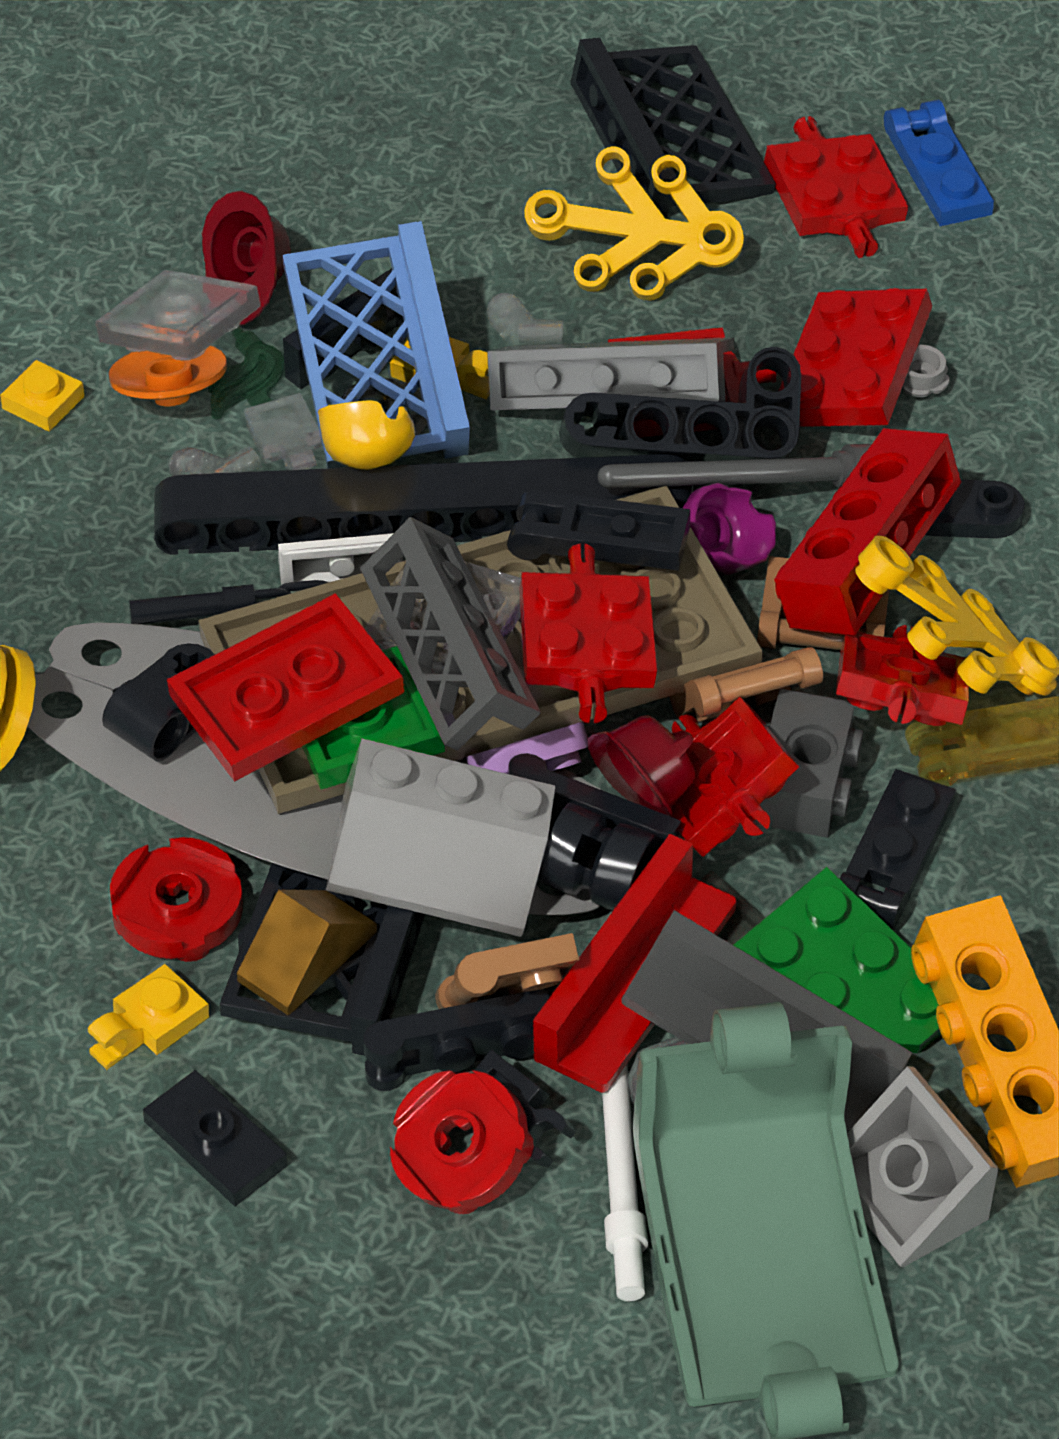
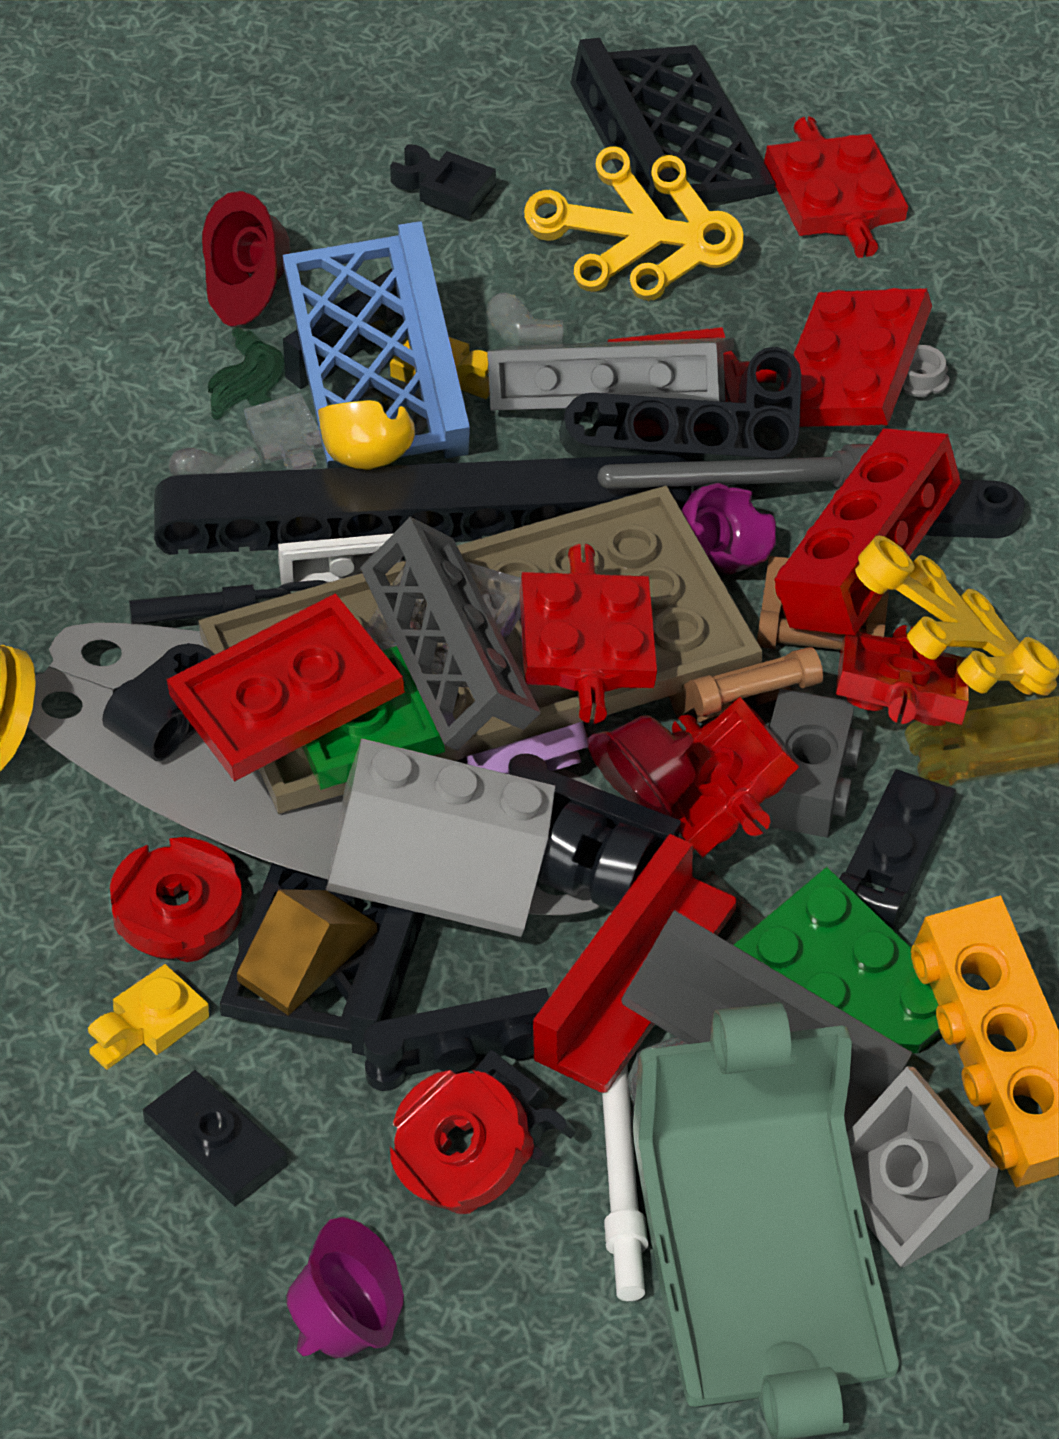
yellow plate [0,360,85,432] -> none
clear plate [95,270,261,360] -> none
orange dish [109,342,227,407] -> none
medium nougat plate [435,933,579,1009] -> none
black plate [507,490,690,571] -> none
blue plate [884,99,994,226] -> none
none -> magenta piece [286,1217,404,1359]
none -> black plate [390,144,496,219]

